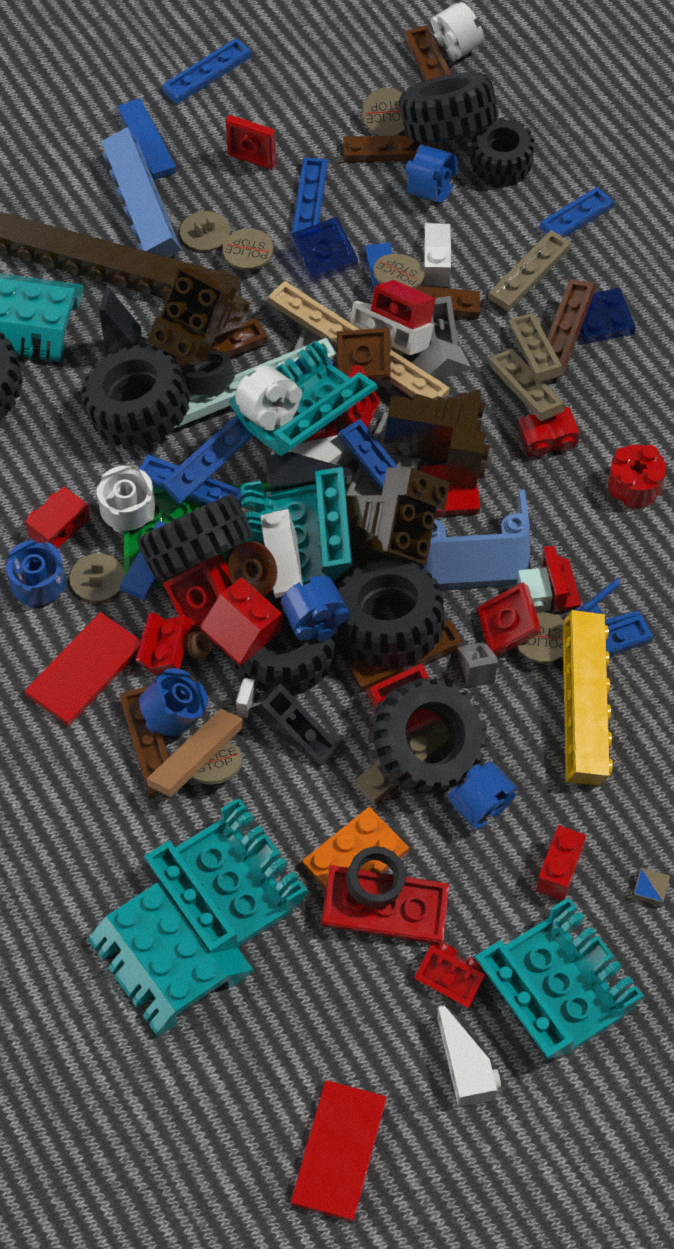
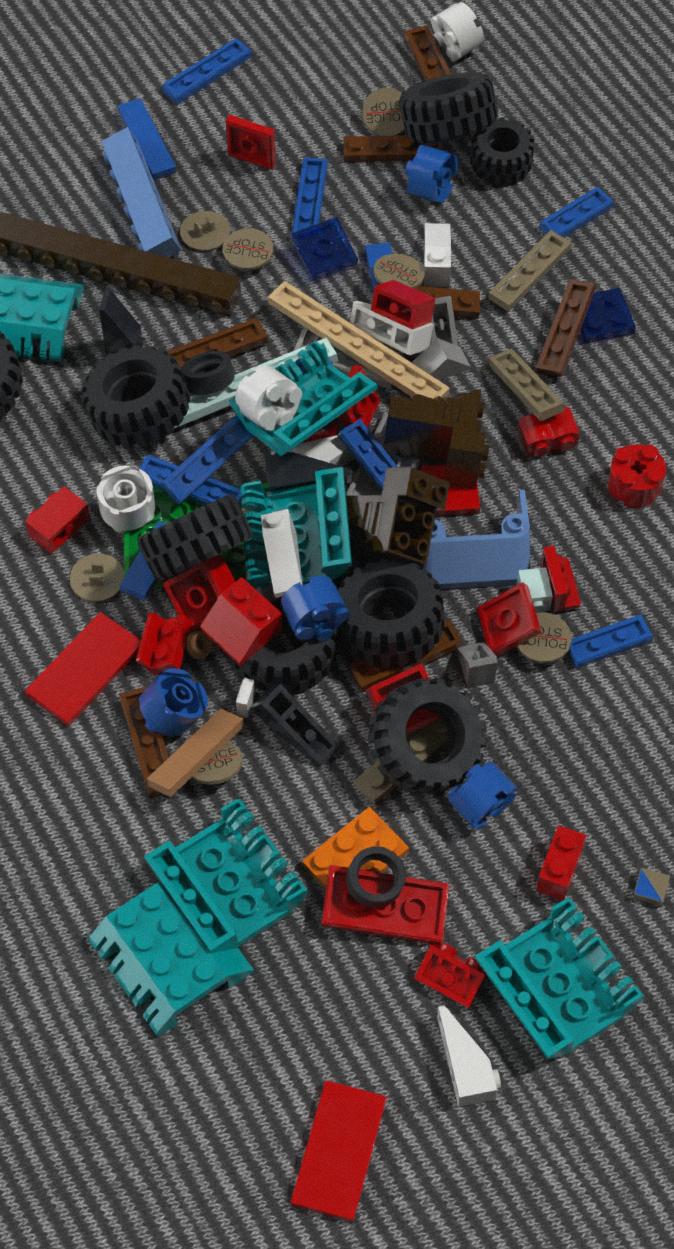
blue brick [5,540,66,608] -> none
dark brown brick [147,266,251,365] -> none
reddish brown dish [228,541,278,597] -> none
reddish brown tile [337,328,391,381] -> none
dark tan plate [509,313,564,382] -> none
yellow brick [563,610,613,786] -> none
blue plant [575,579,640,625] -> none

